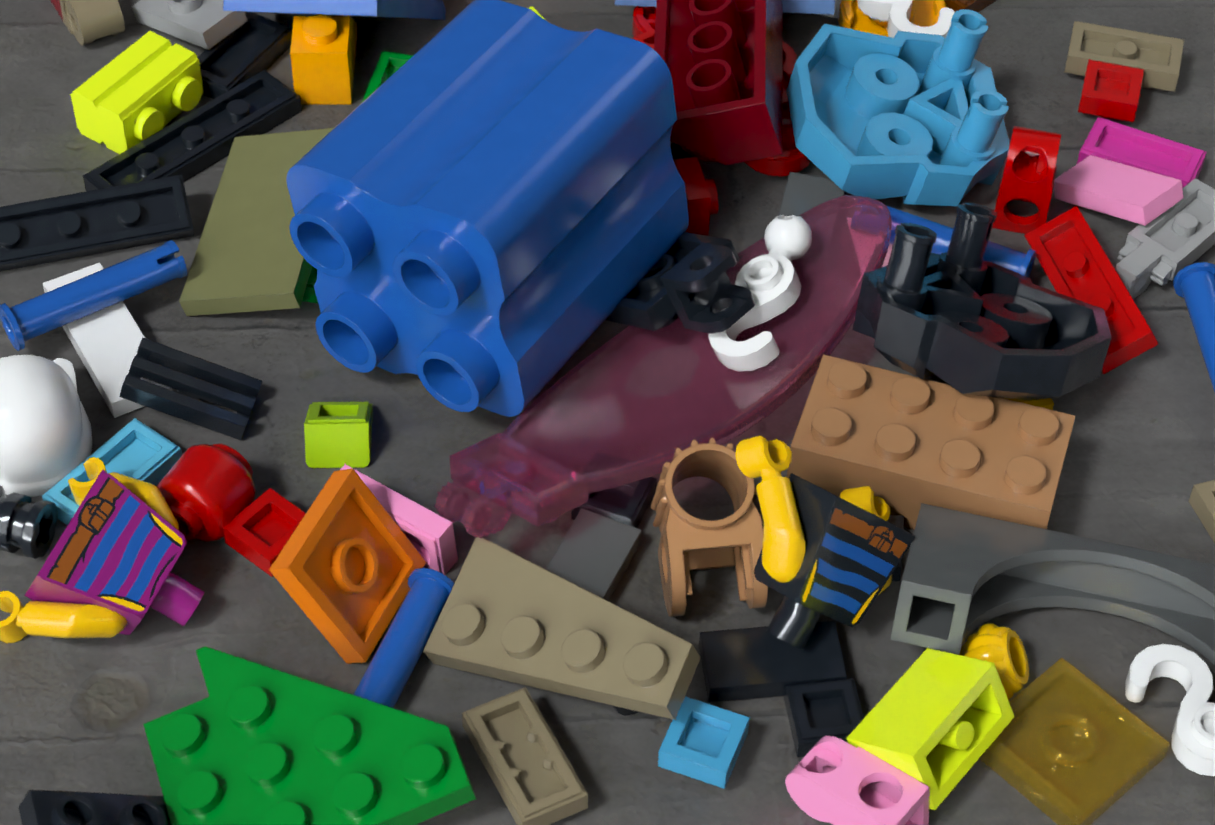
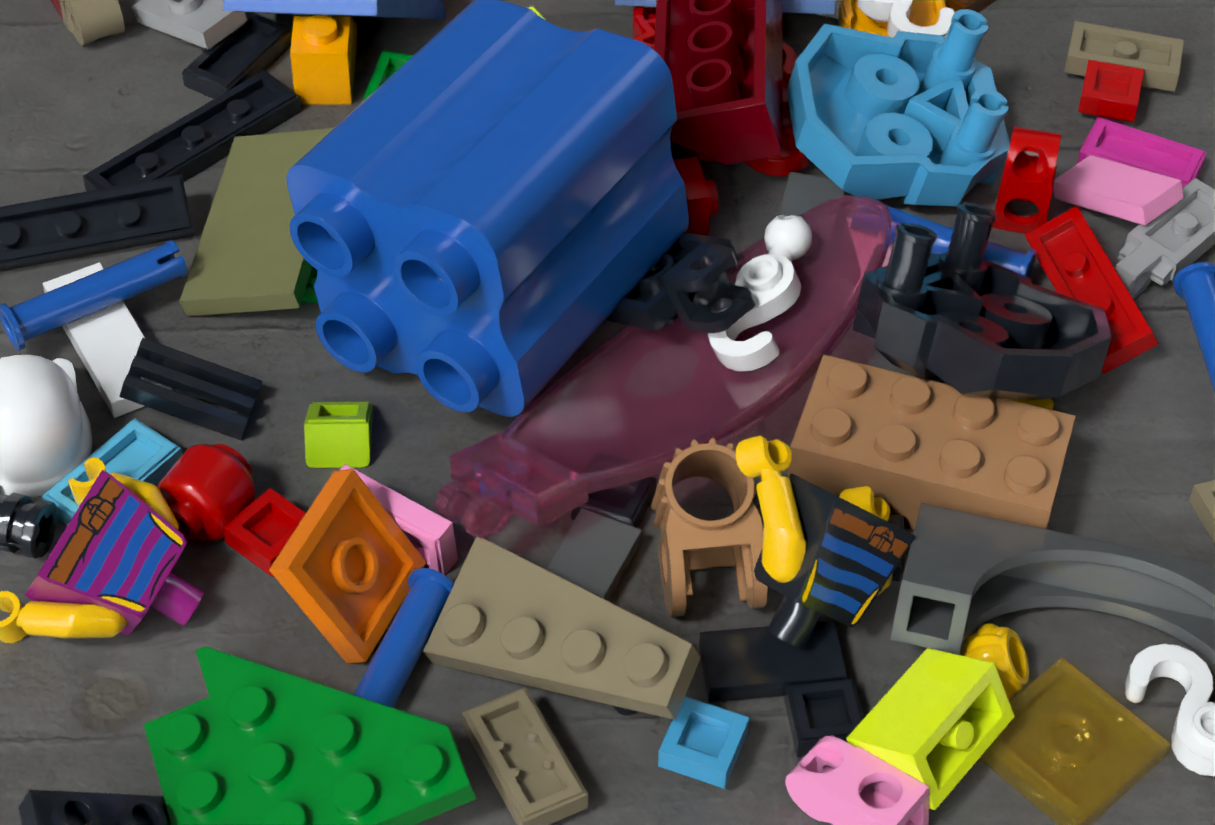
neon yellow brick [71,30,204,154] -> none

